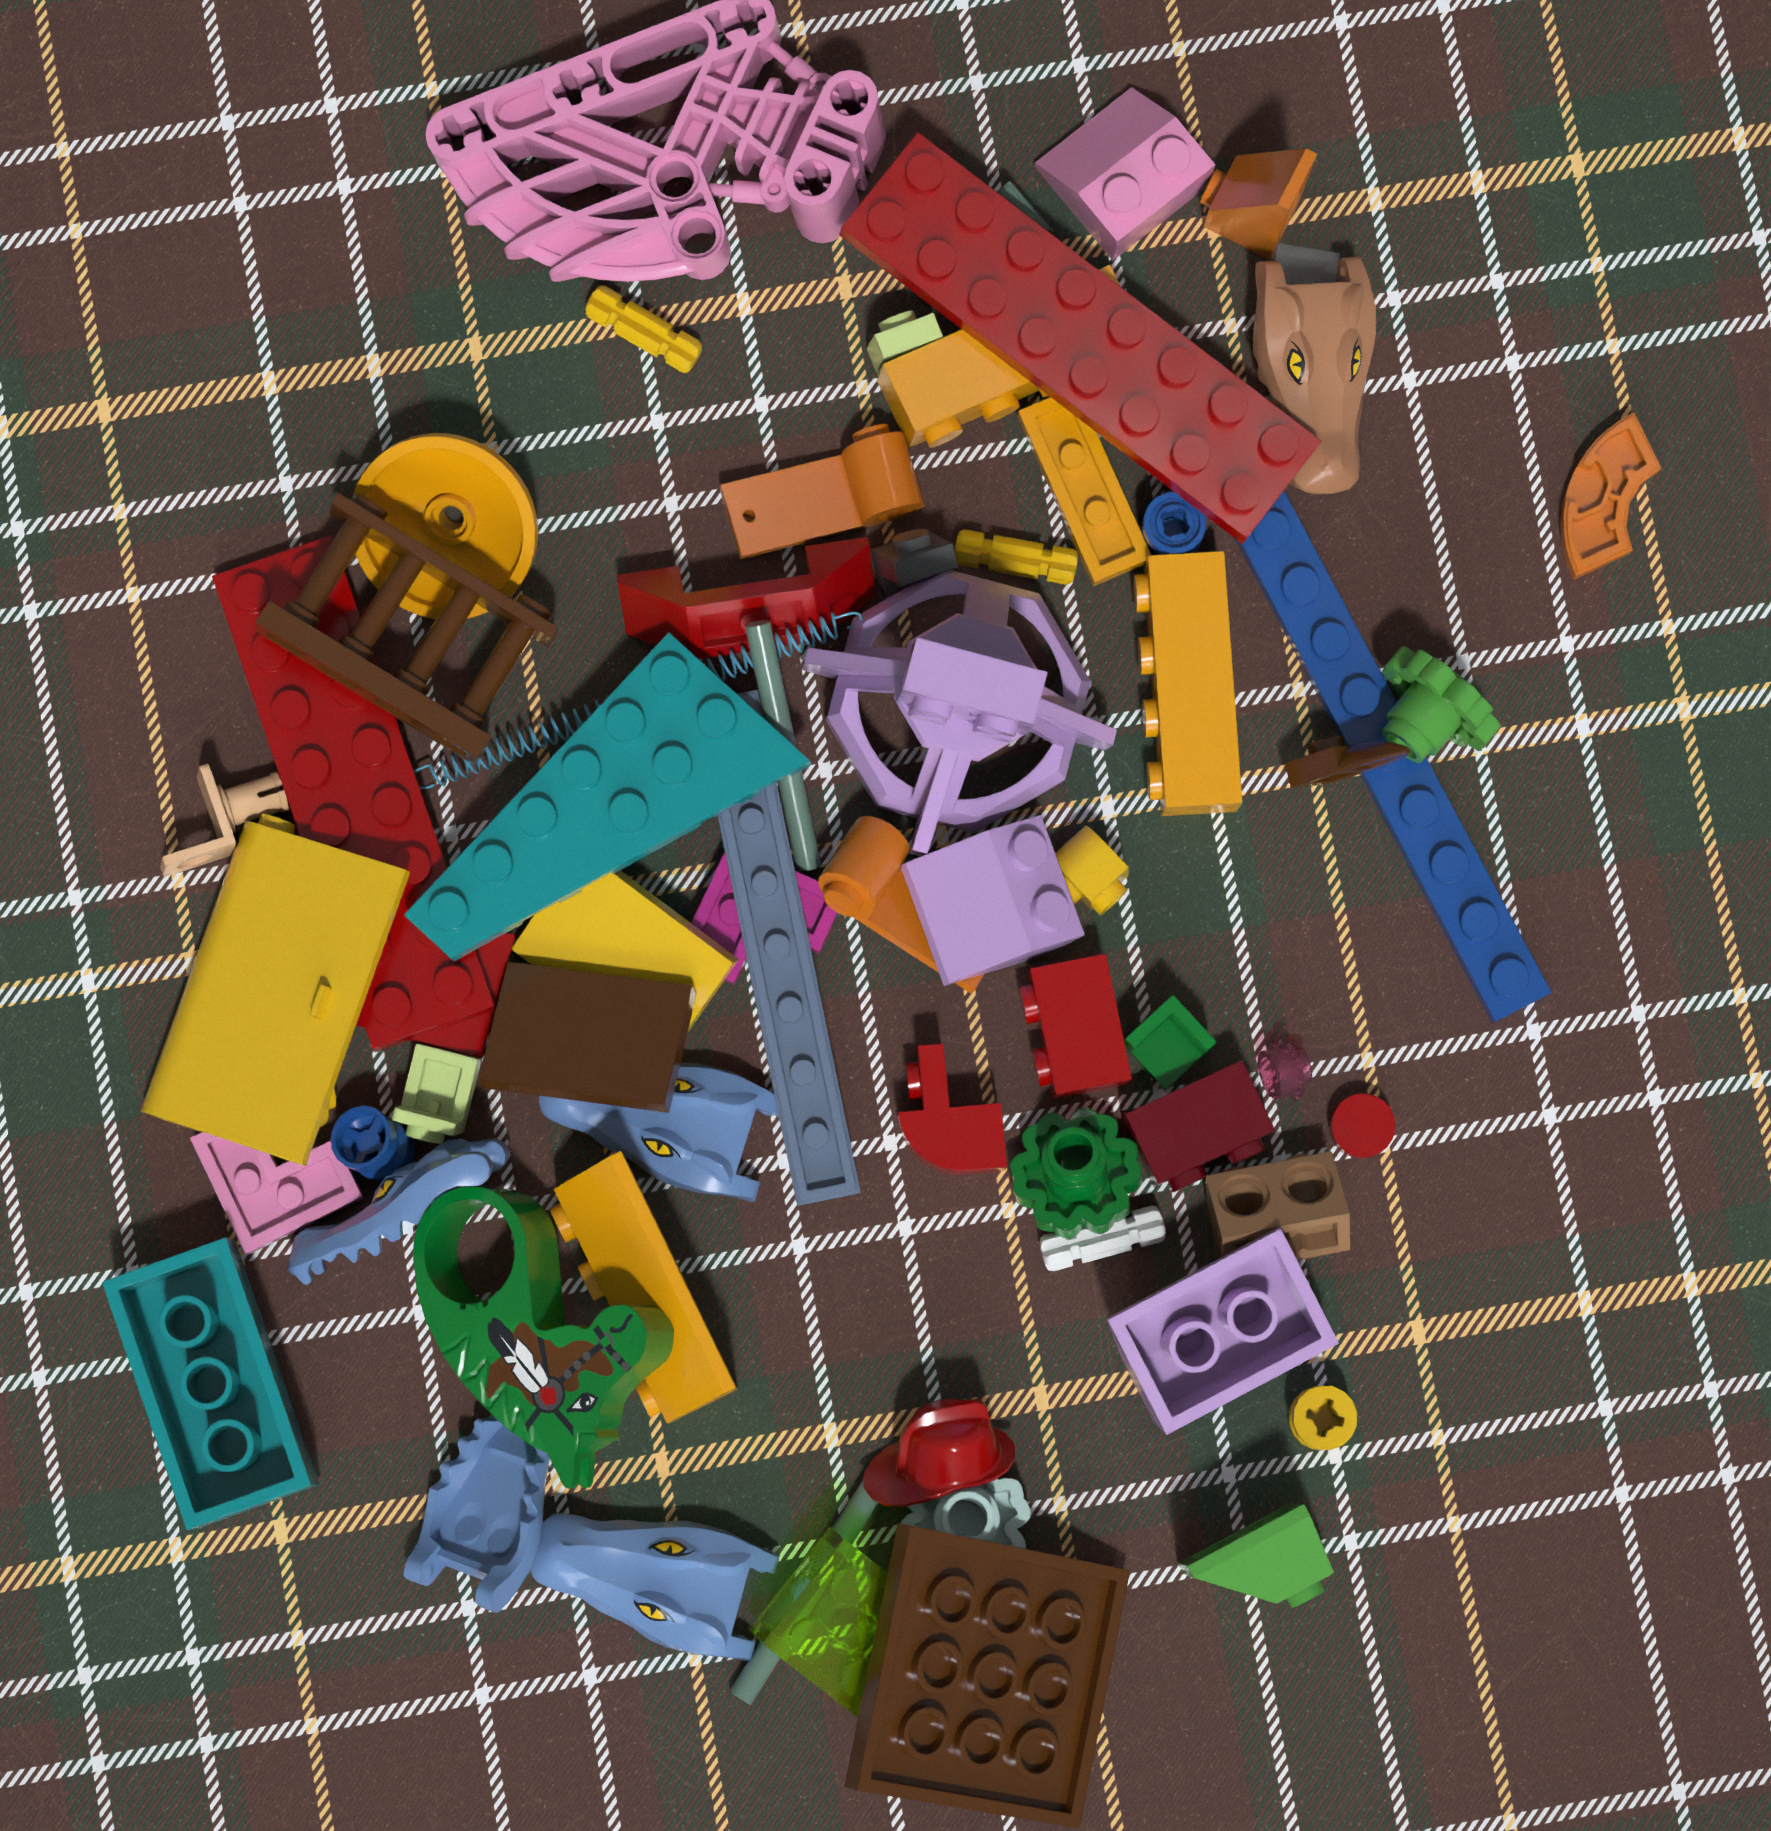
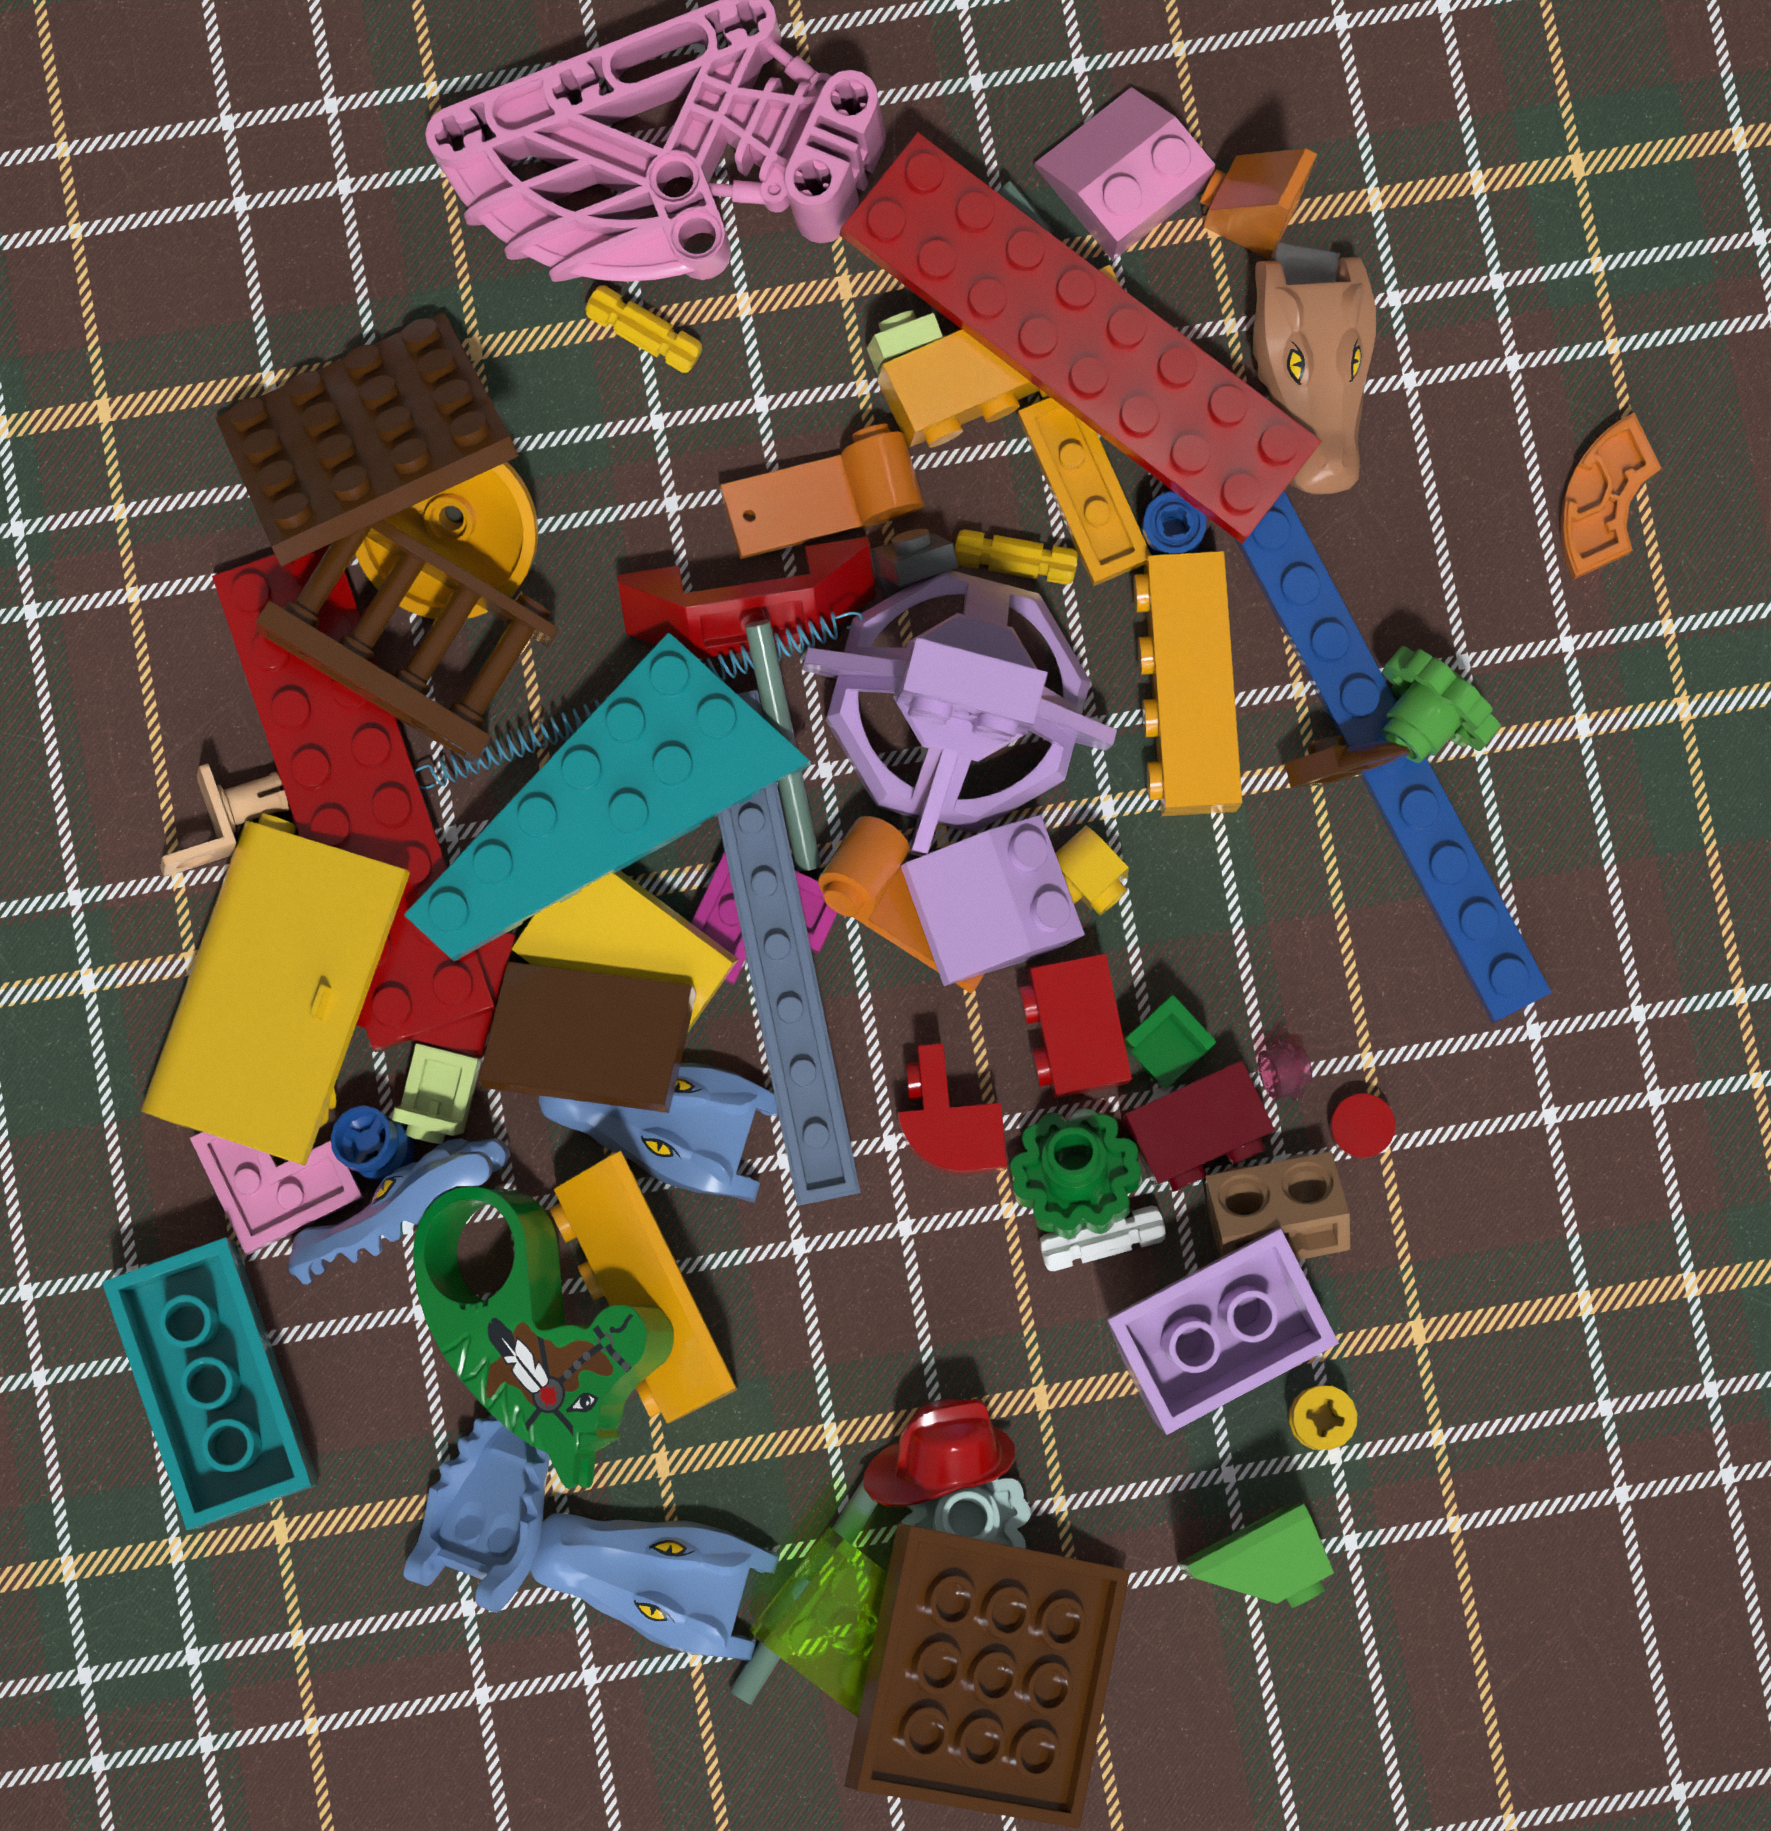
none -> reddish brown plate [215,312,519,566]

